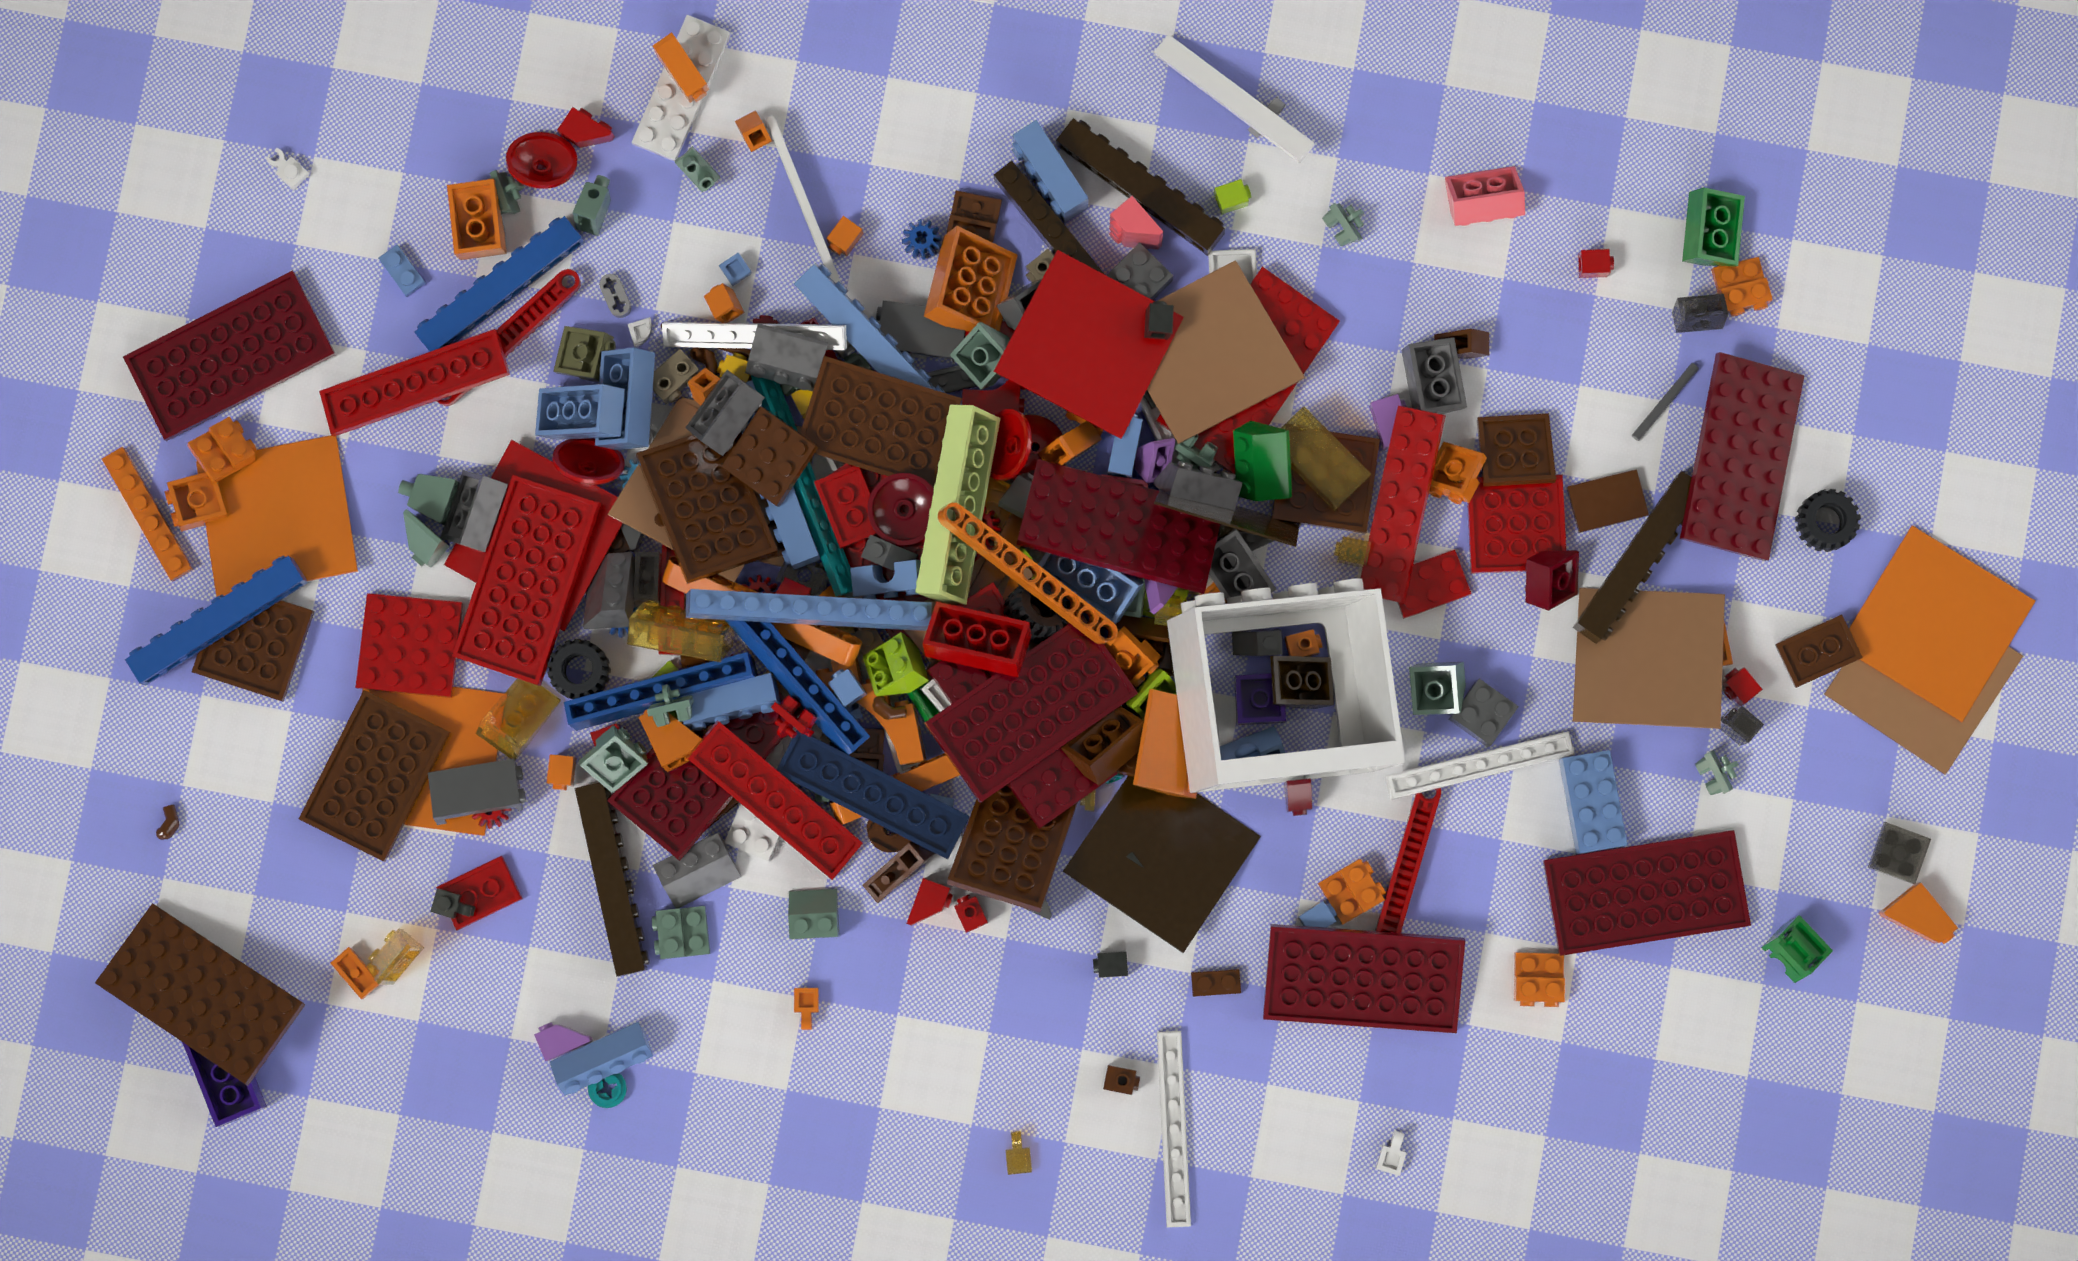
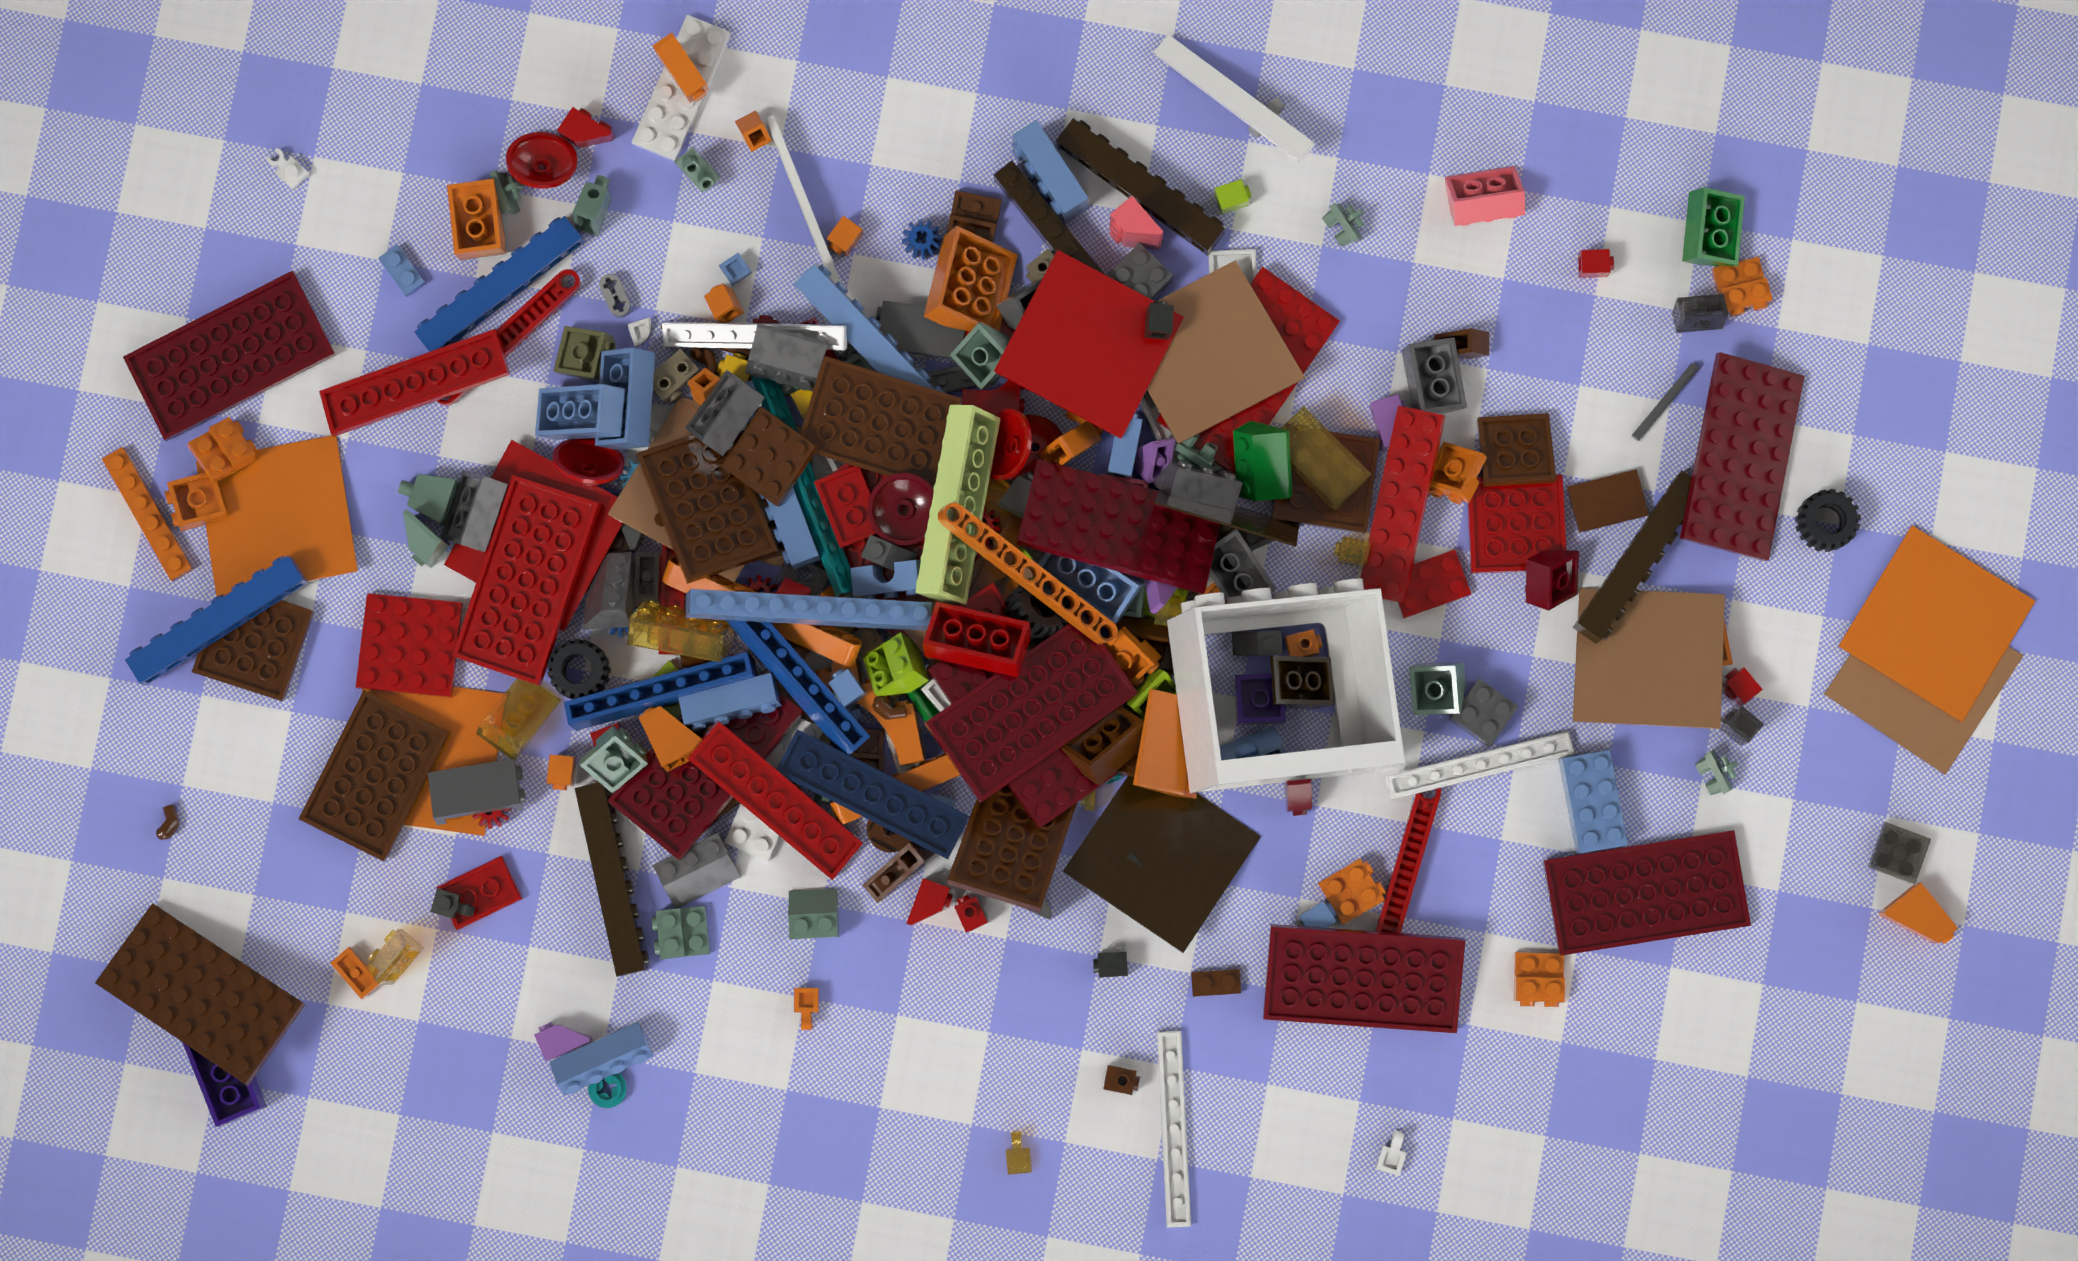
sand green hips [647,684,694,727] -> none
red hips [771,695,817,738] -> none
green piece [1761,915,1833,983] -> none
reddish brown plate [1775,615,1863,688] -> none

